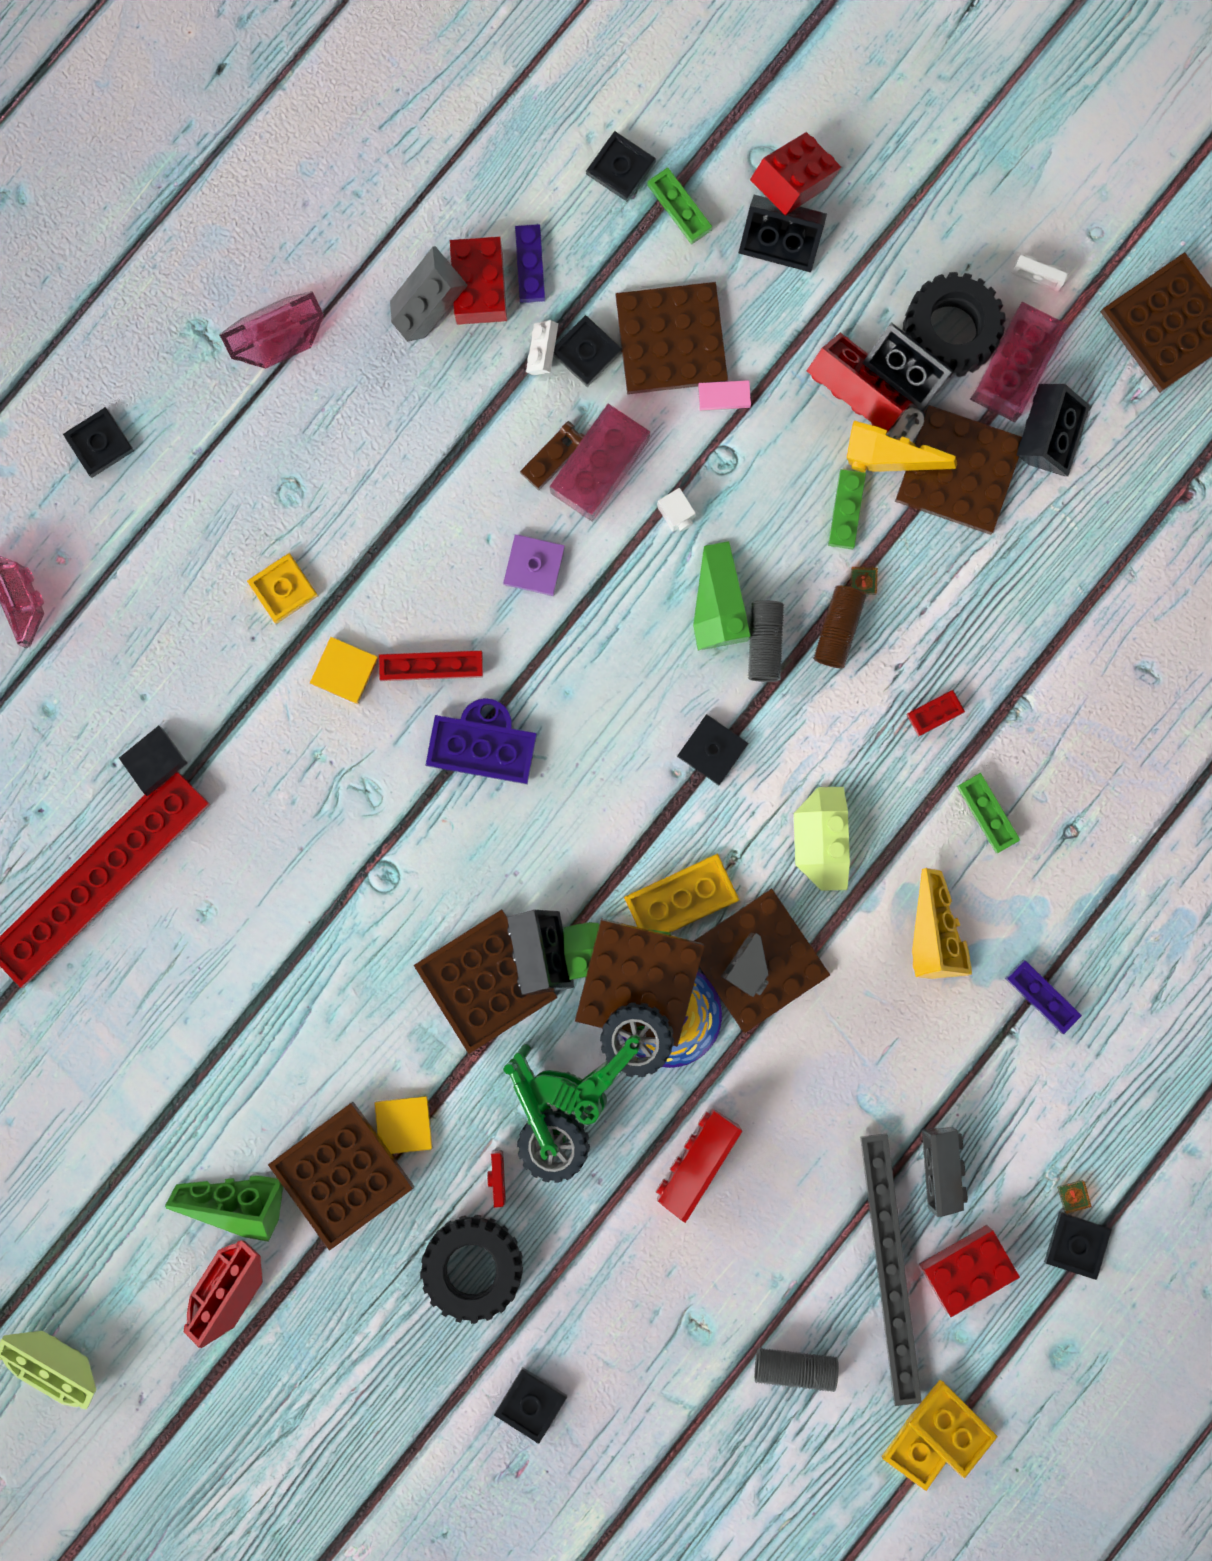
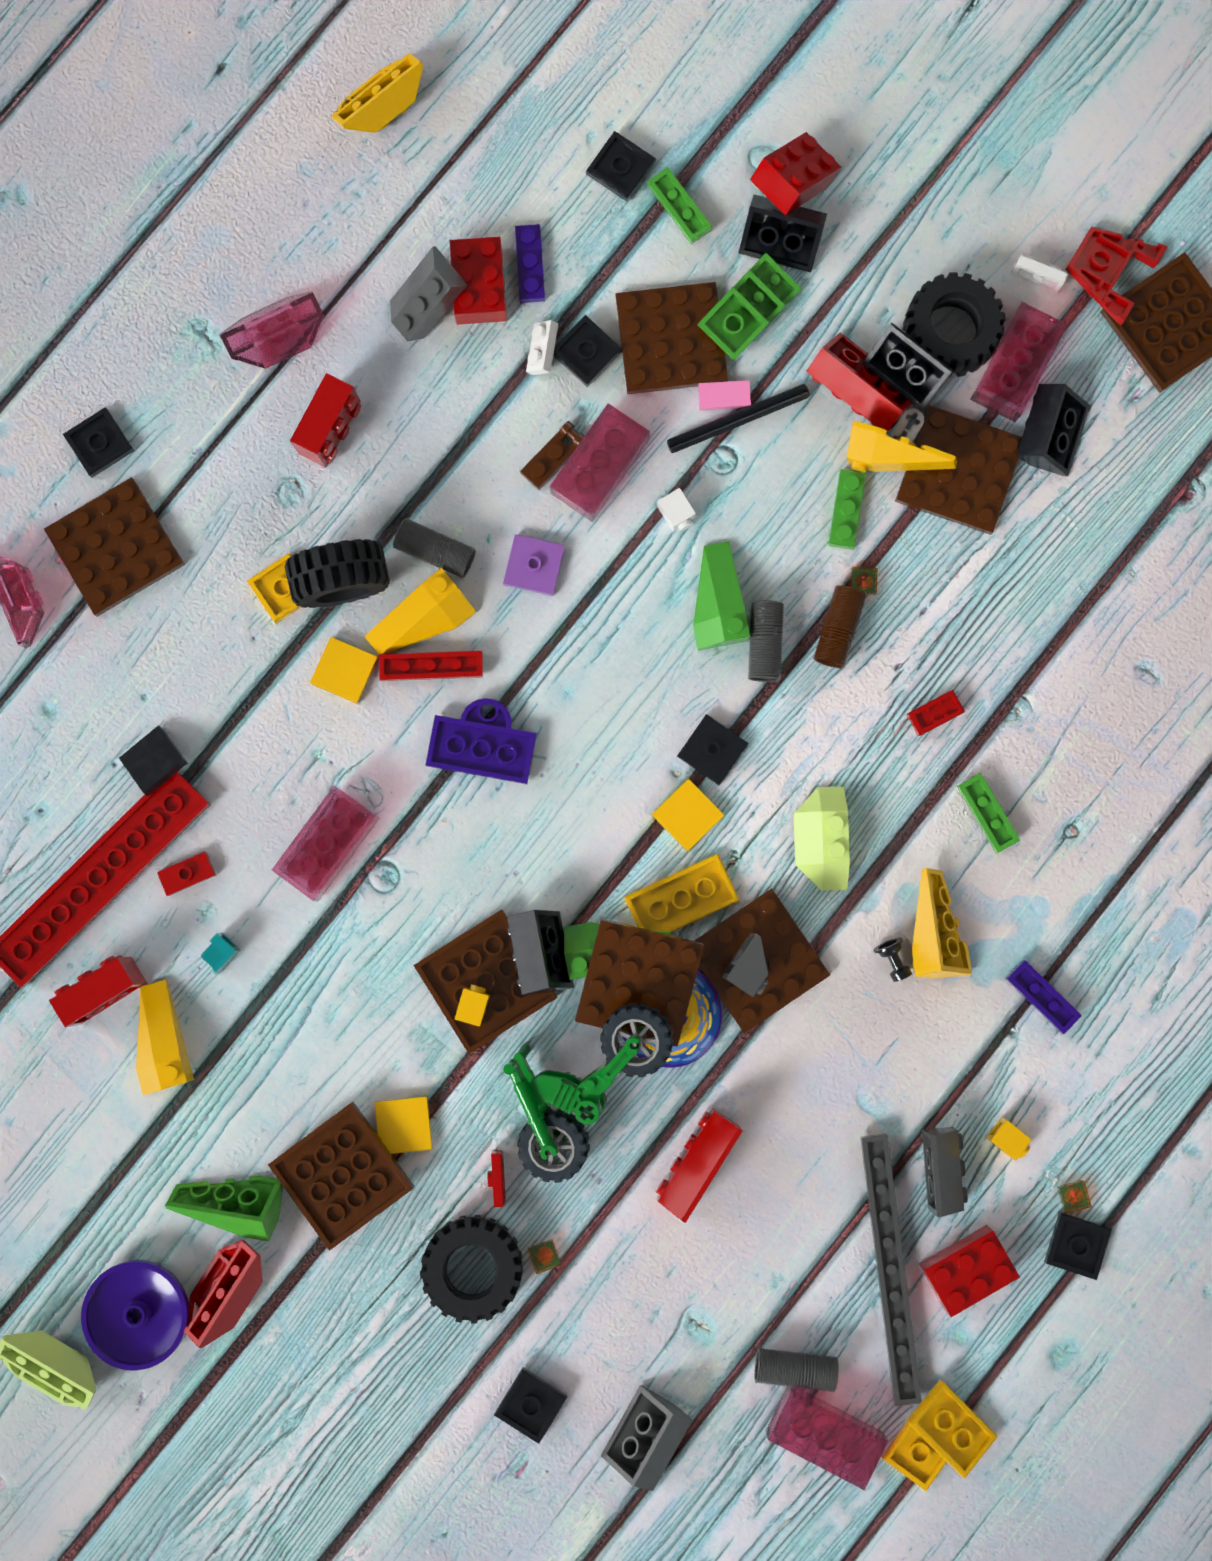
none -> reddish brown plate [44,477,185,617]
none -> red brick [49,955,147,1028]
none -> dark purple dish [81,1260,190,1371]
none -> yellow wedge [136,979,194,1095]
none -> red plate [157,852,216,896]
none -> teal panel [201,933,241,974]
none -> clear pink brick [272,785,380,902]
none -> black tyre [285,539,390,608]
none -> red brick [290,373,361,468]
none -> yellow wedge [331,53,423,133]
none -> yellow wedge [364,568,476,654]
none -> dark grey piece [393,518,476,578]
none -> yellow brick [455,984,490,1027]
none -> clear orange tile [528,1239,561,1274]
none -> dark grey slope [601,1385,692,1491]
none -> yellow tile [651,778,725,852]
none -> black axle [667,384,810,453]
none -> bright green slope [697,253,802,361]
none -> clear pink brick [765,1386,888,1490]
none -> black piece [873,937,912,982]
none -> yellow brick [985,1117,1032,1161]
none -> red wing [1065,227,1167,325]

